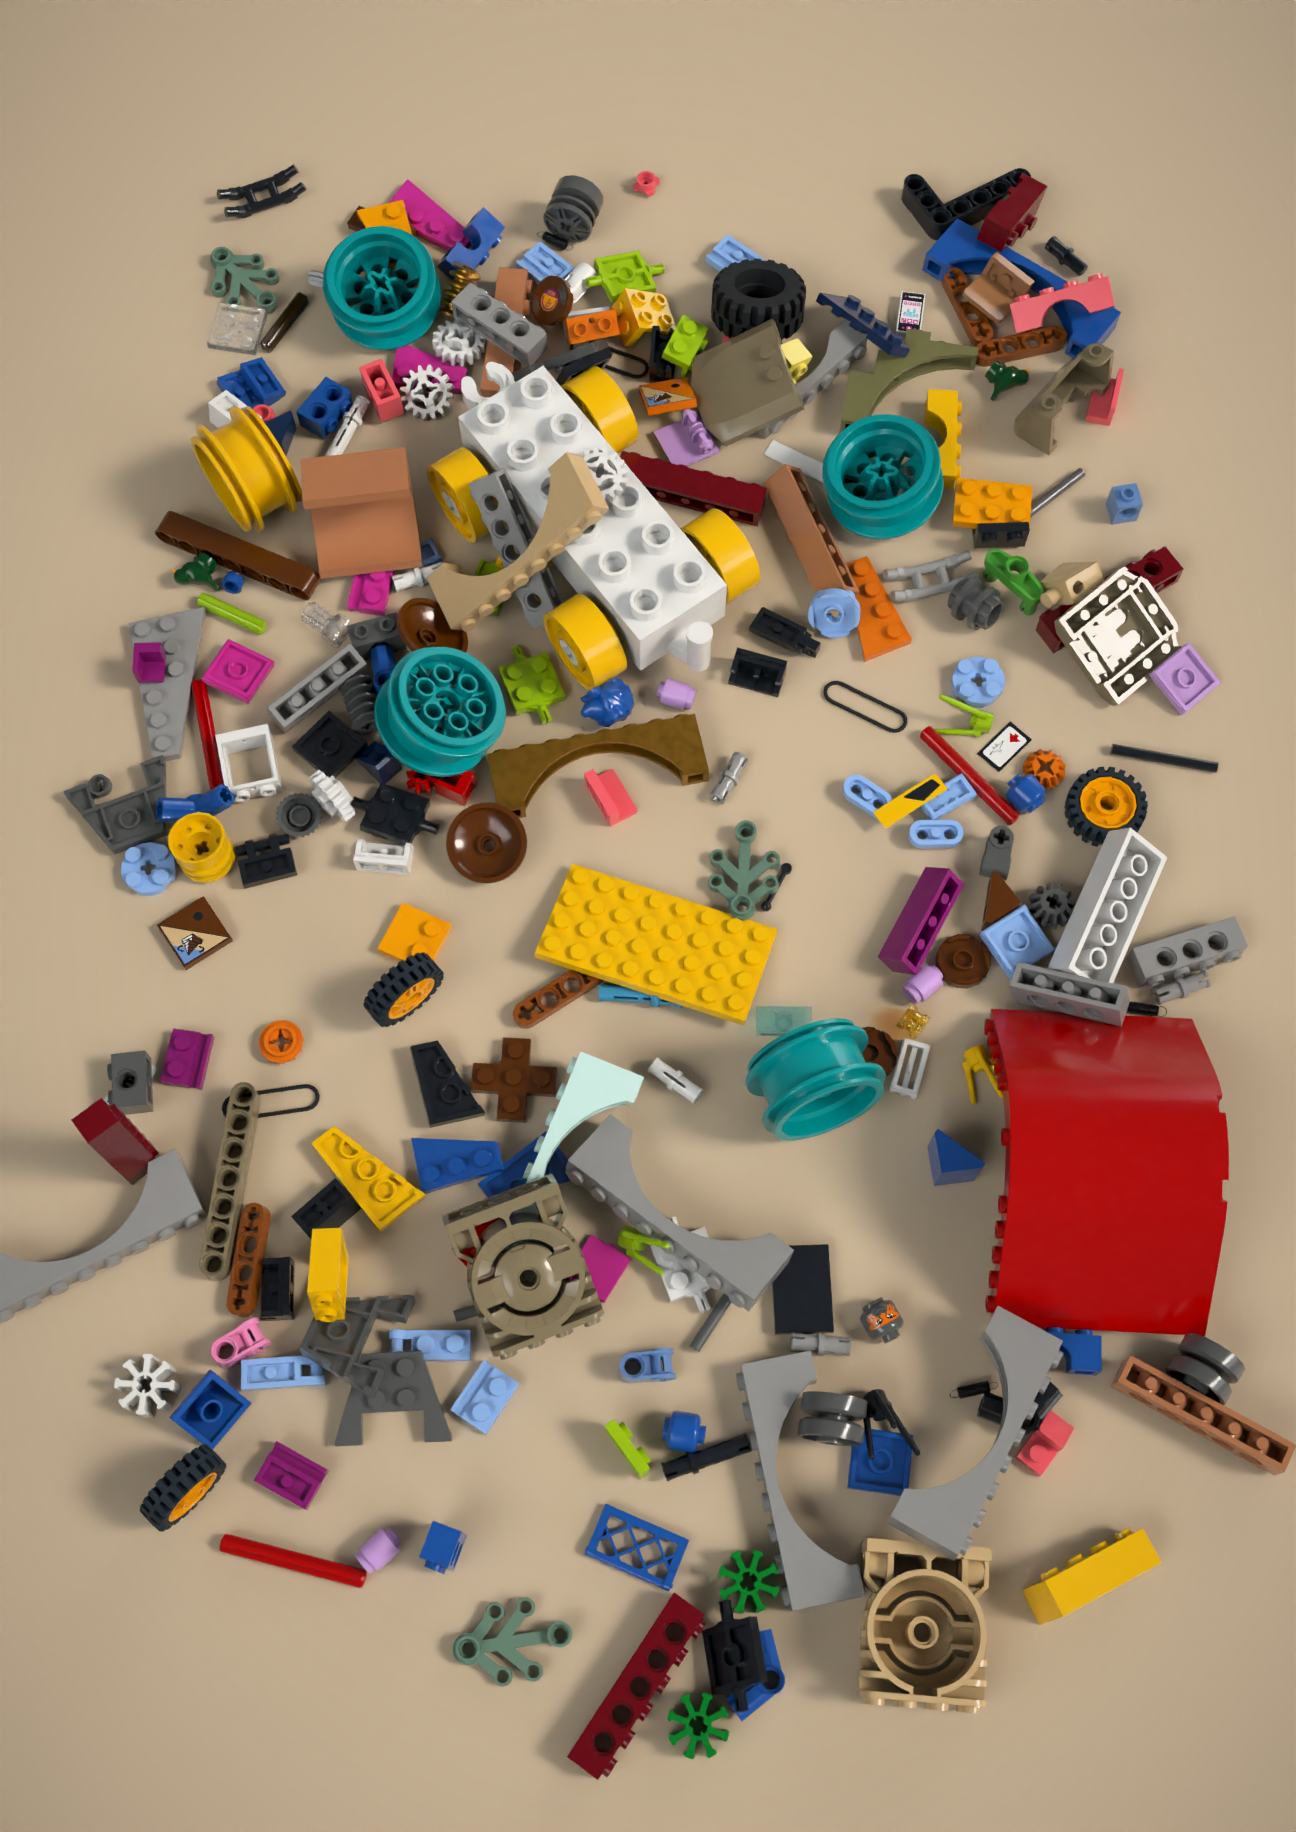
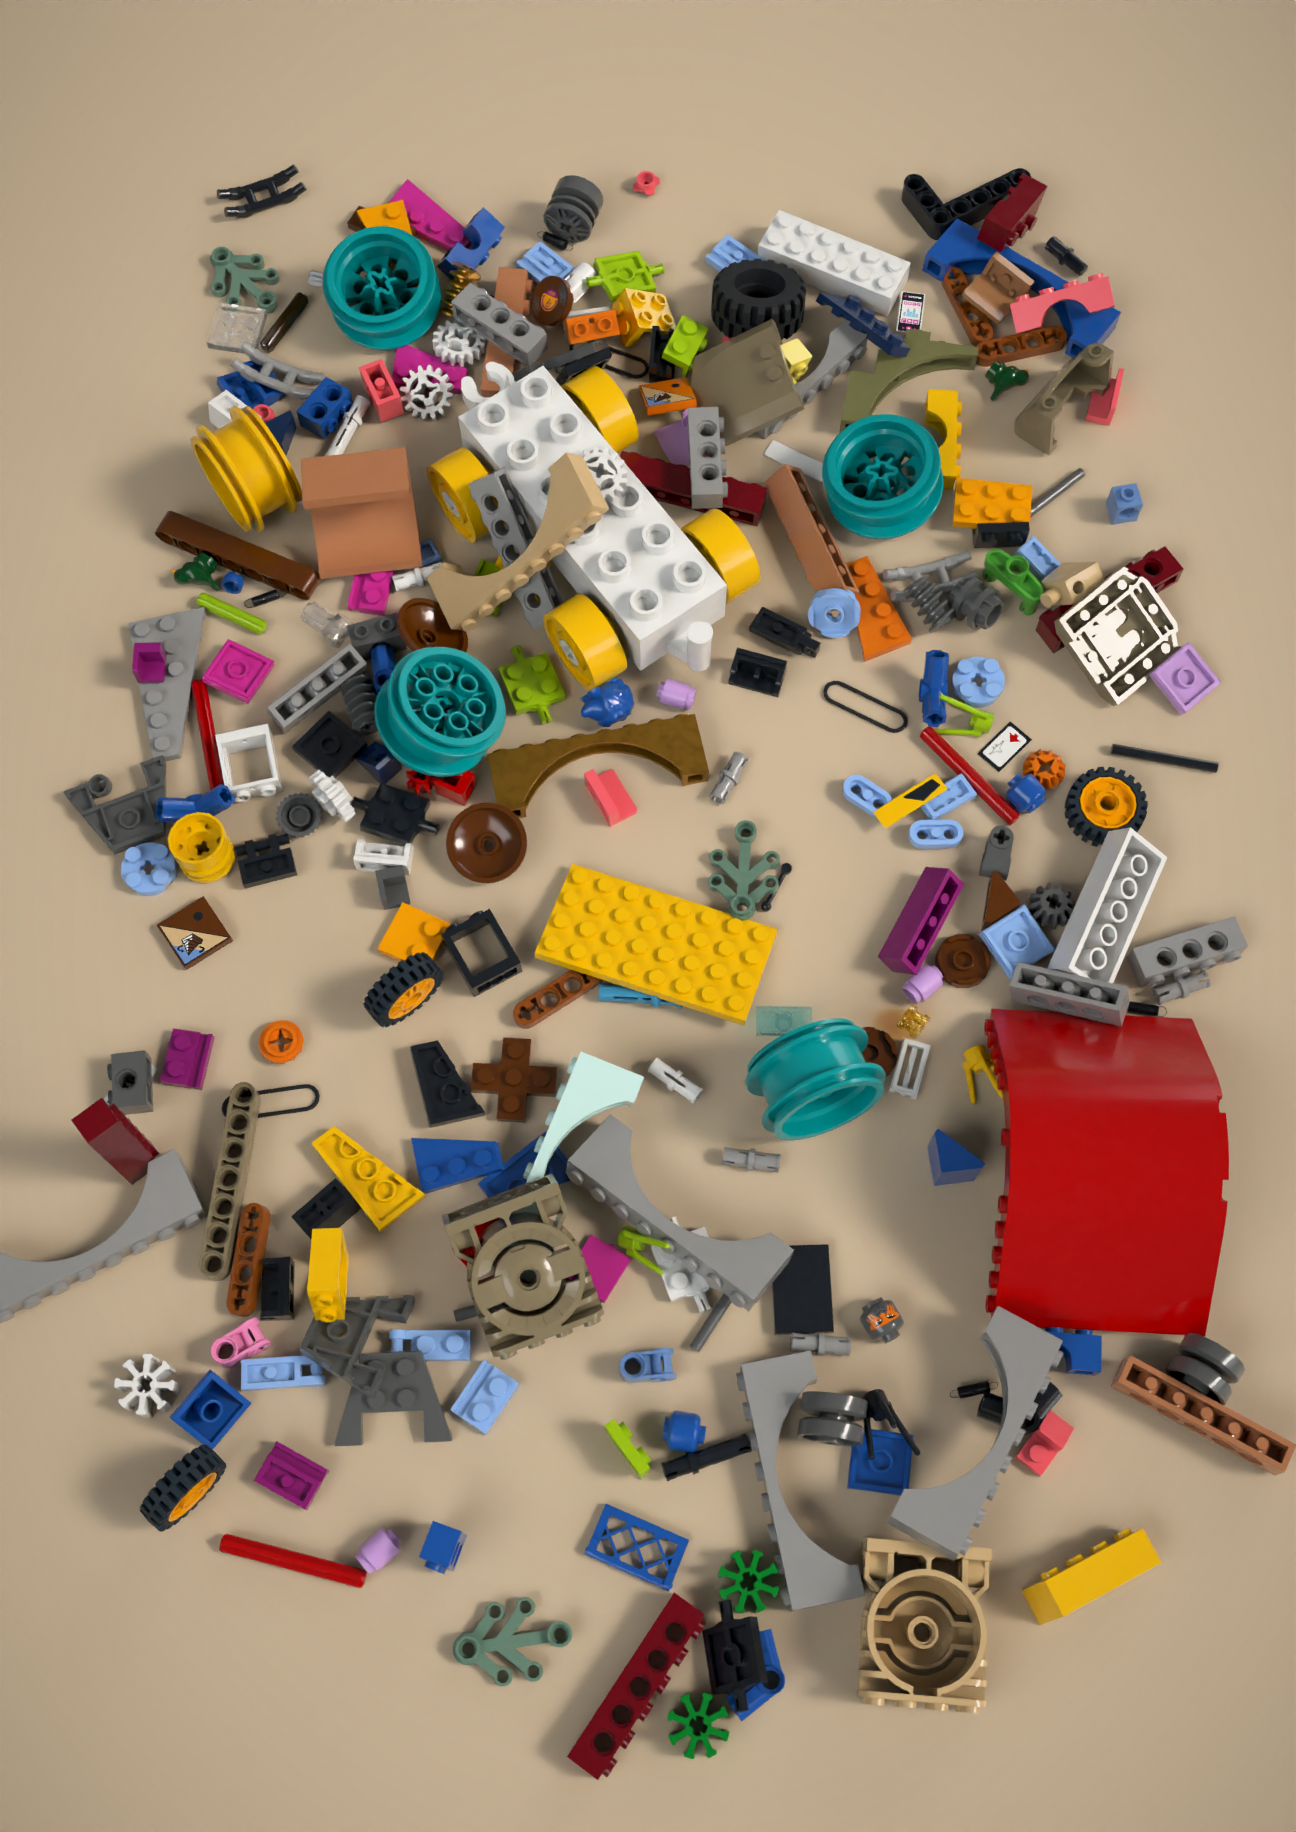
none -> light grey piece [231,342,325,400]
none -> black piece [245,588,286,608]
none -> dark grey panel [375,865,411,910]
none -> black window [441,909,523,997]
none -> light grey brick [687,407,728,509]
none -> light grey pin [722,1147,781,1173]
none -> white brick [758,210,911,317]
none -> dark grey piece [905,574,957,633]
none -> blue piece [919,650,949,727]
none -> light blue plate [1014,535,1061,582]

